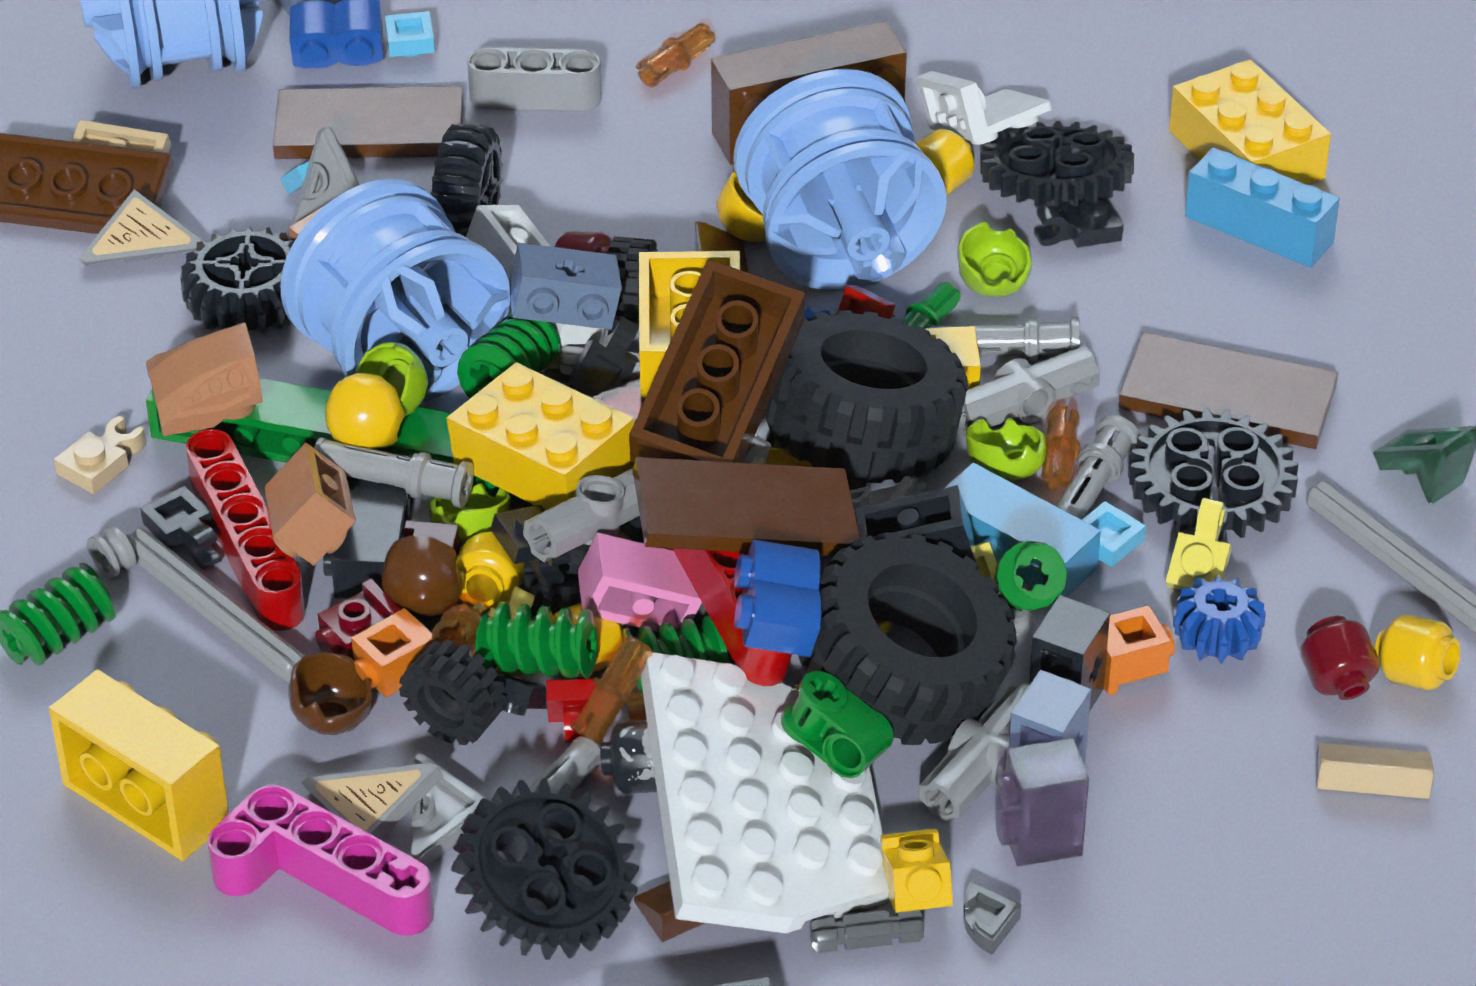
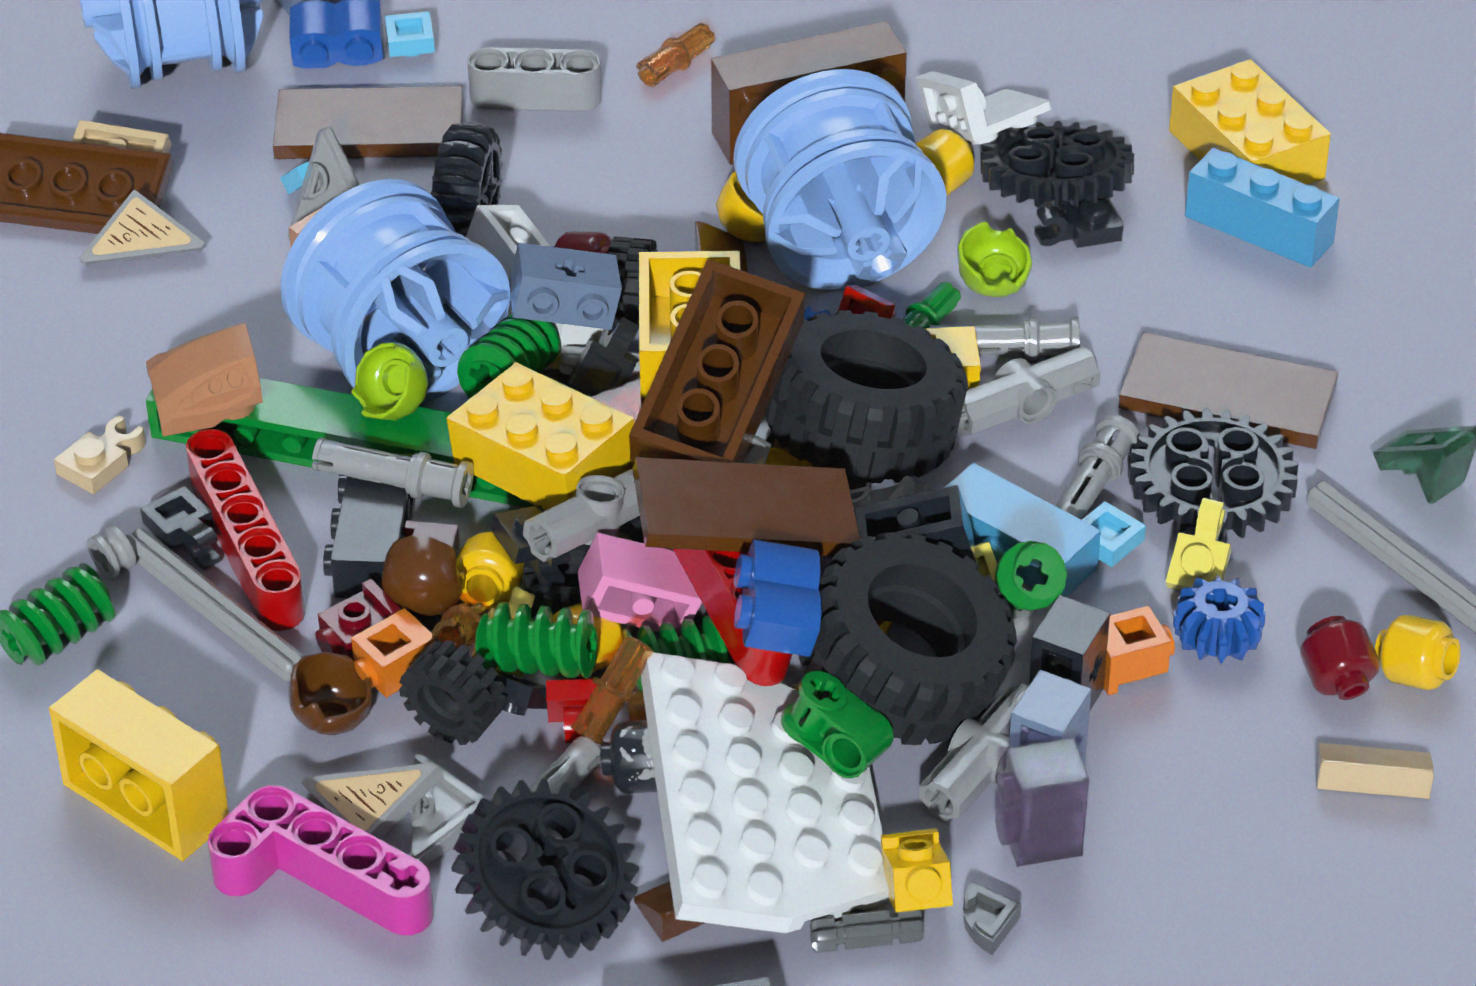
black gear [180,226,294,334] -> none
nougat brick [264,443,356,565] -> none
yellow hair [325,373,405,451] -> none
lime hair [429,483,511,547] -> none
lime hair [966,418,1047,482] -> none
clear orange axle [1041,405,1081,491] -> none

